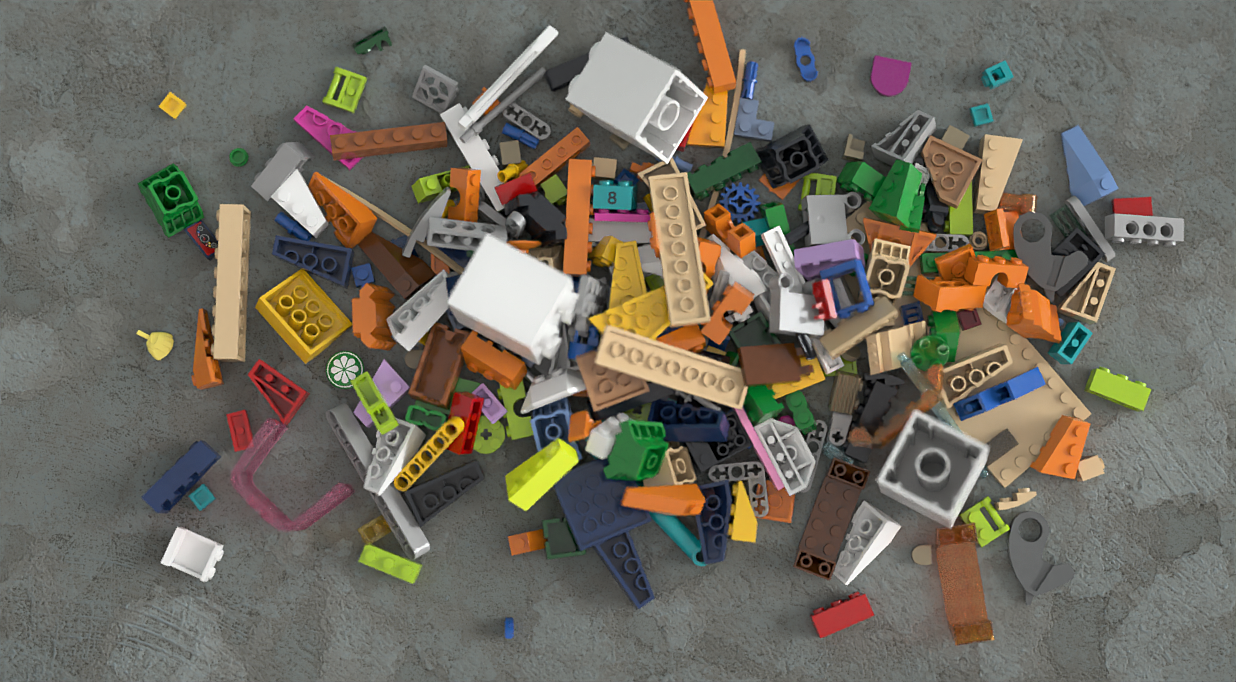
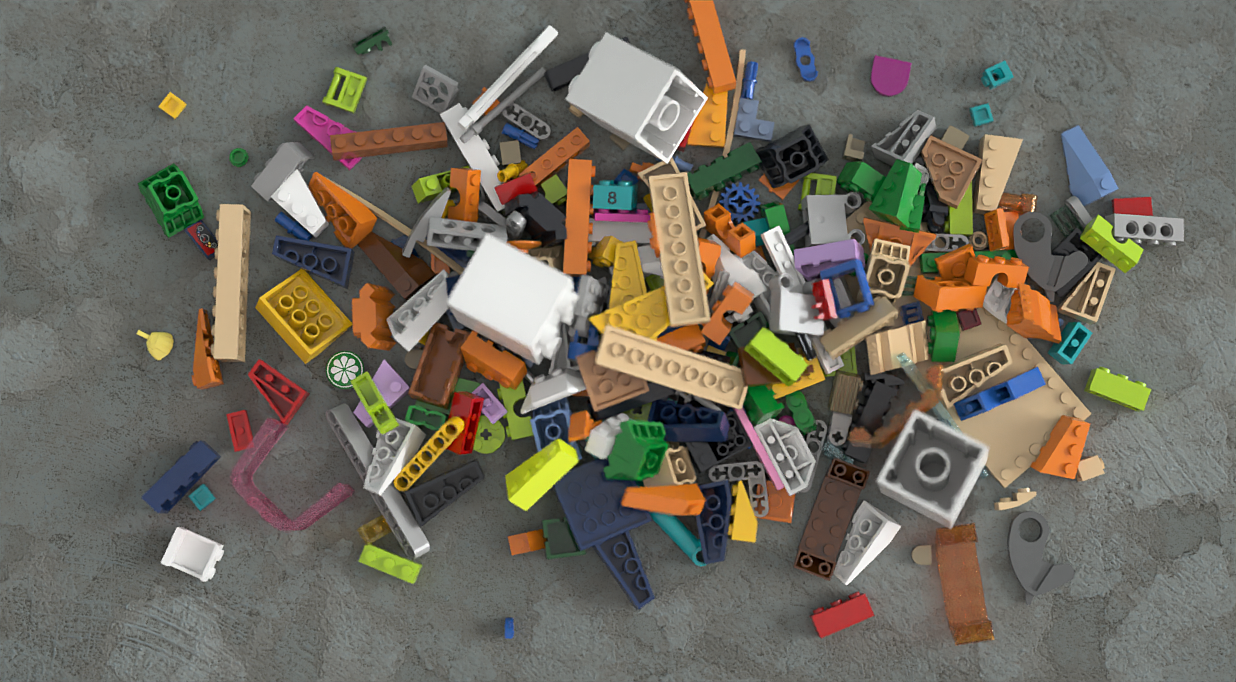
blue plate [351,263,375,287] -> none
light grey tile [534,356,552,376] -> none
tan brick [592,157,617,180] -> none
dark tan tile [840,345,861,362] -> none
green dish [910,335,950,372] -> none
lime plate [959,496,1010,548] -> none
clear smoke tile [984,428,1019,467] -> none
none -> lime brick [744,327,808,387]
none -> lime arch [1080,215,1144,273]

